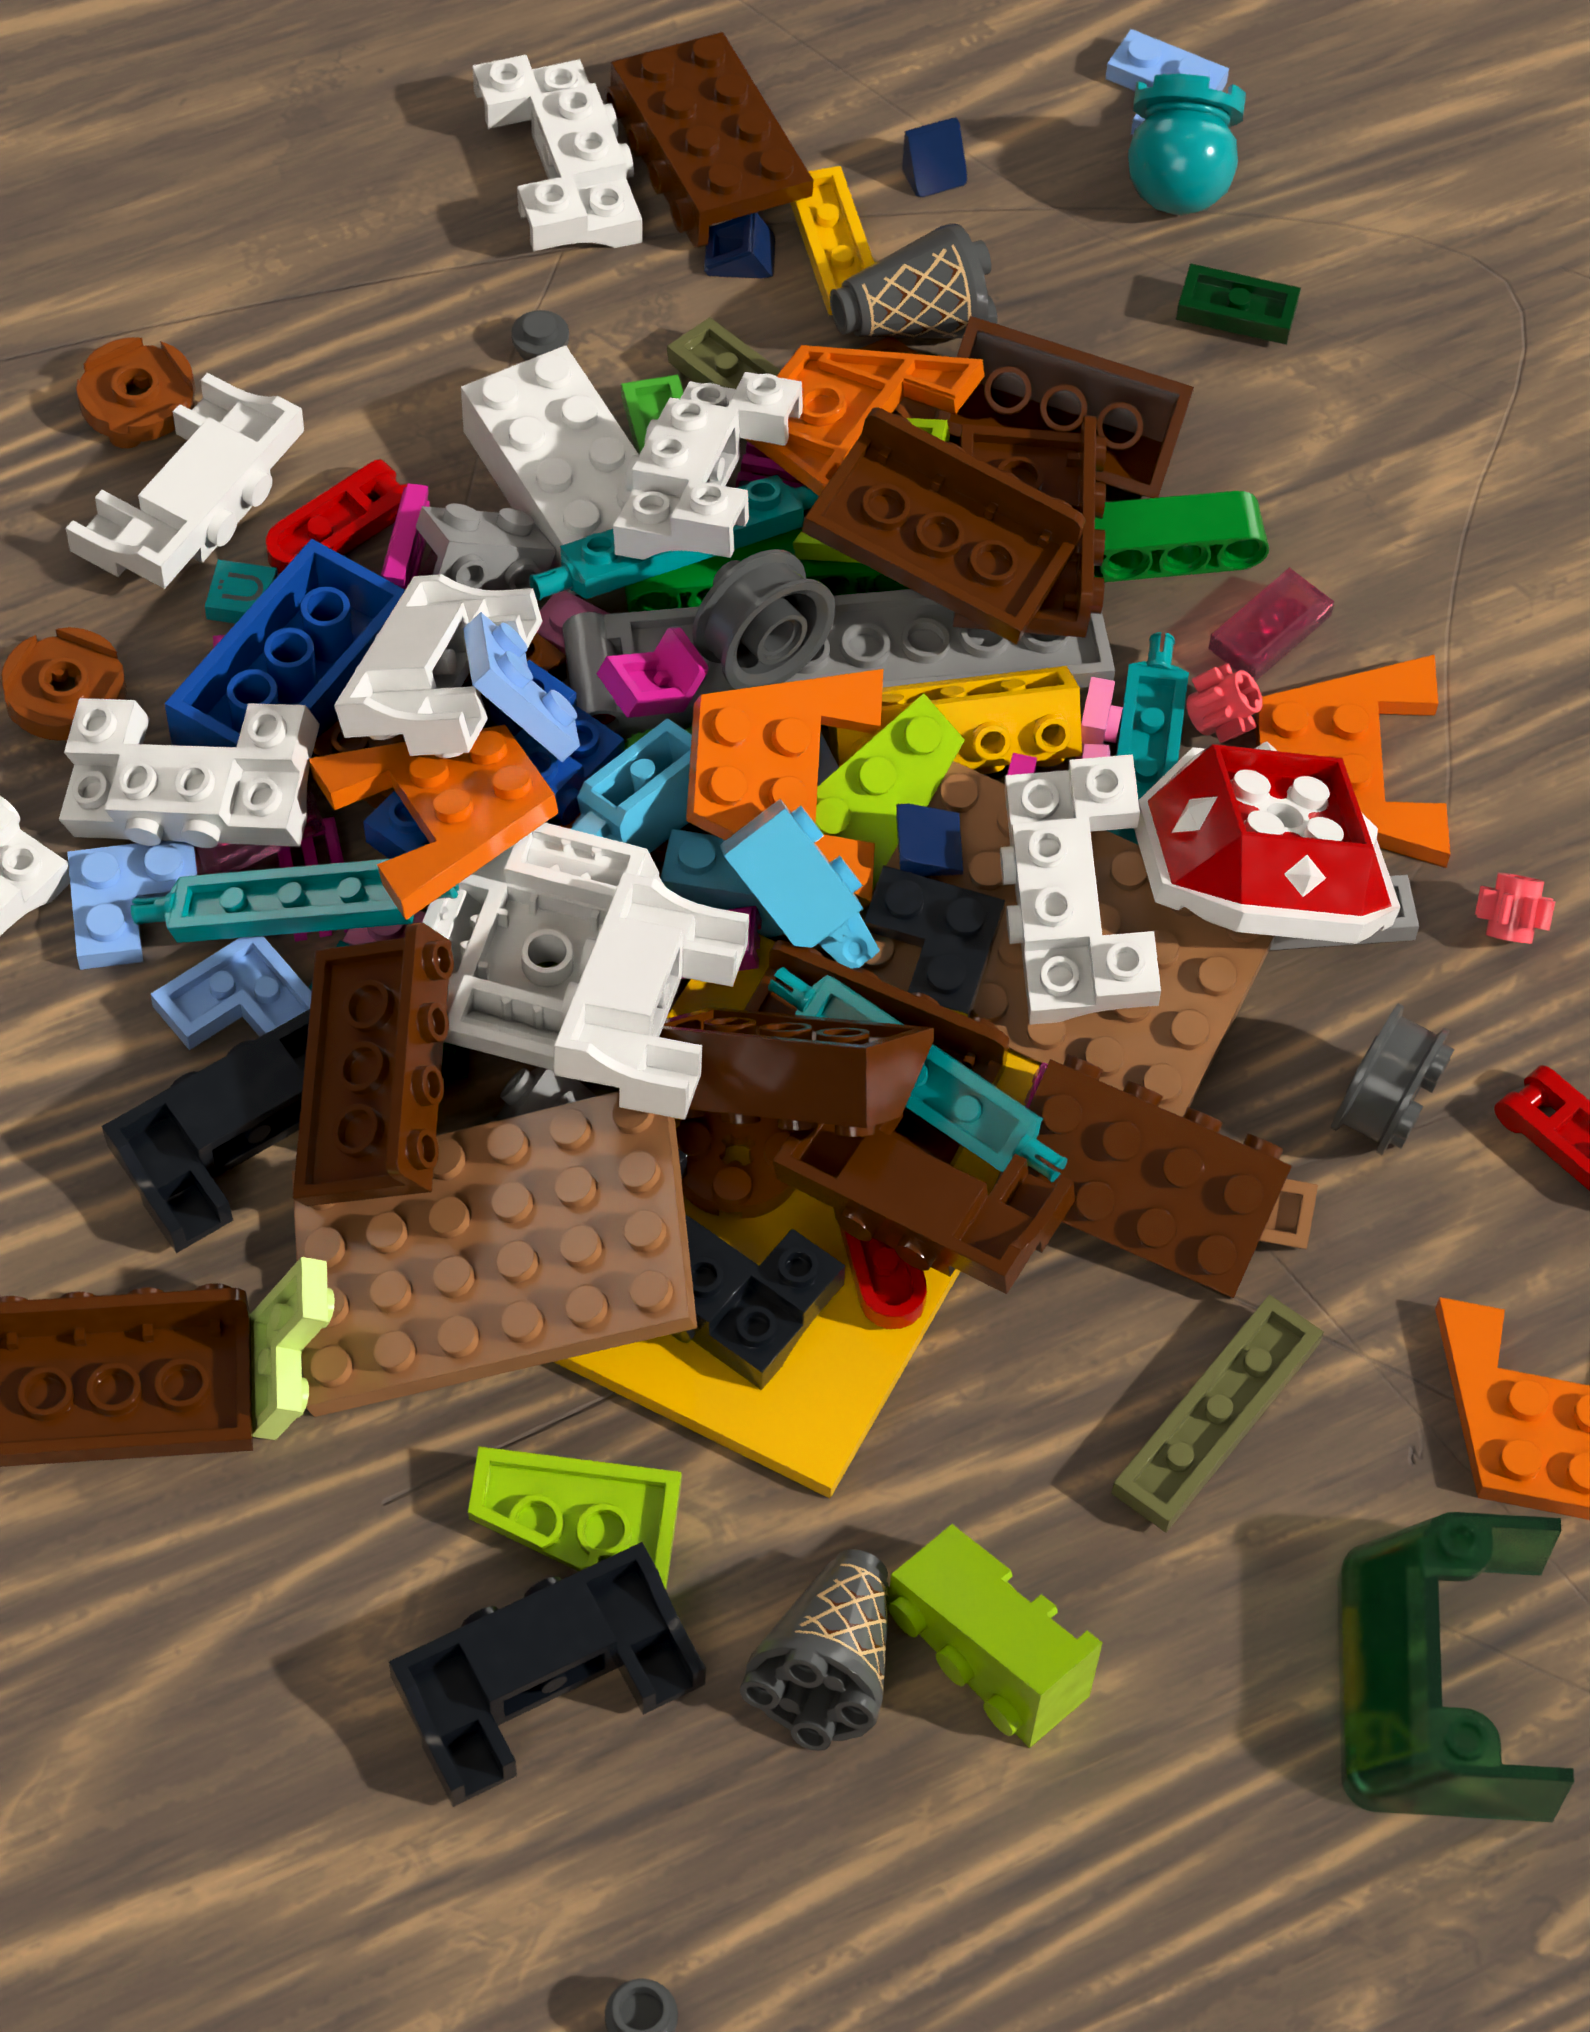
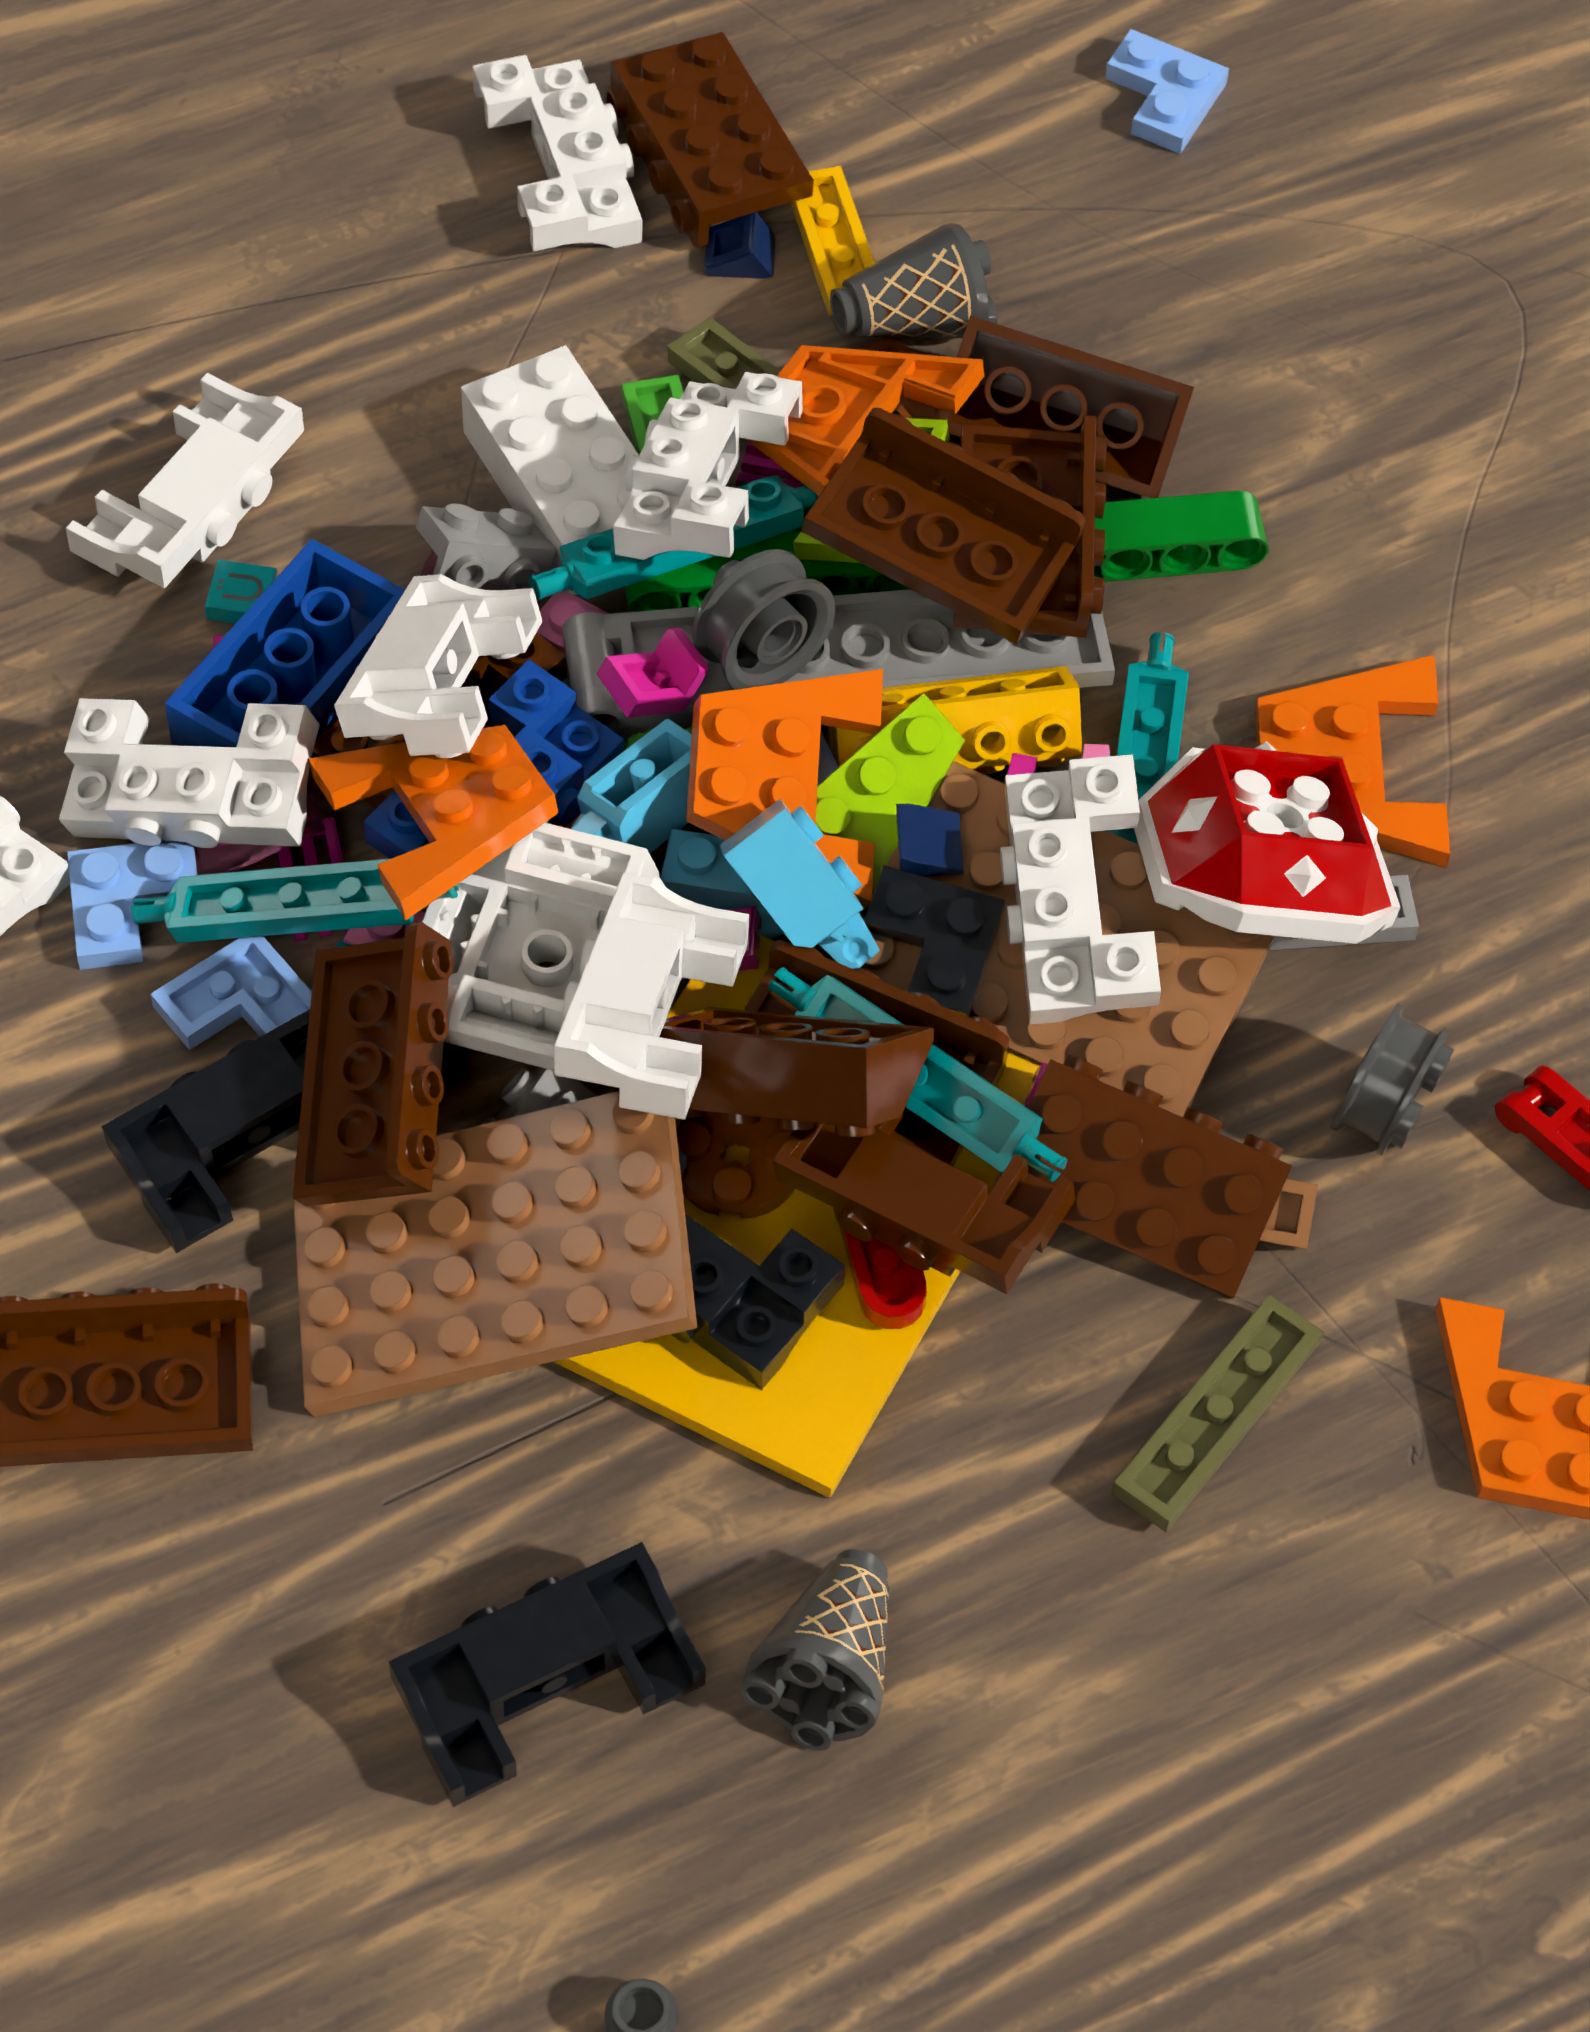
dark orange plate [1,627,127,742] -> none
dark orange plate [76,337,195,449] -> none
yellowish green plate [250,1257,335,1440] -> none
red plate [266,459,407,574] -> none
dark pink tile [381,483,430,590] -> none
light blue plate [463,612,580,762] -> none
lime wing [468,1446,682,1589] -> none
dark grey plate [512,310,569,361] -> none
lime wedge [888,1524,1103,1748] -> none
dark blue slope [902,117,967,197] -> none
bright pink plate [1076,677,1123,759] -> none
teal tile [1128,74,1246,216] -> none
dark green plate [1176,263,1301,345] -> none
coral gear [1186,663,1262,743] -> none
clear pink plate [1208,568,1335,682] -> none
clear green windscreen [1338,1512,1574,1823] -> none
coral gear [1475,873,1555,944] -> none

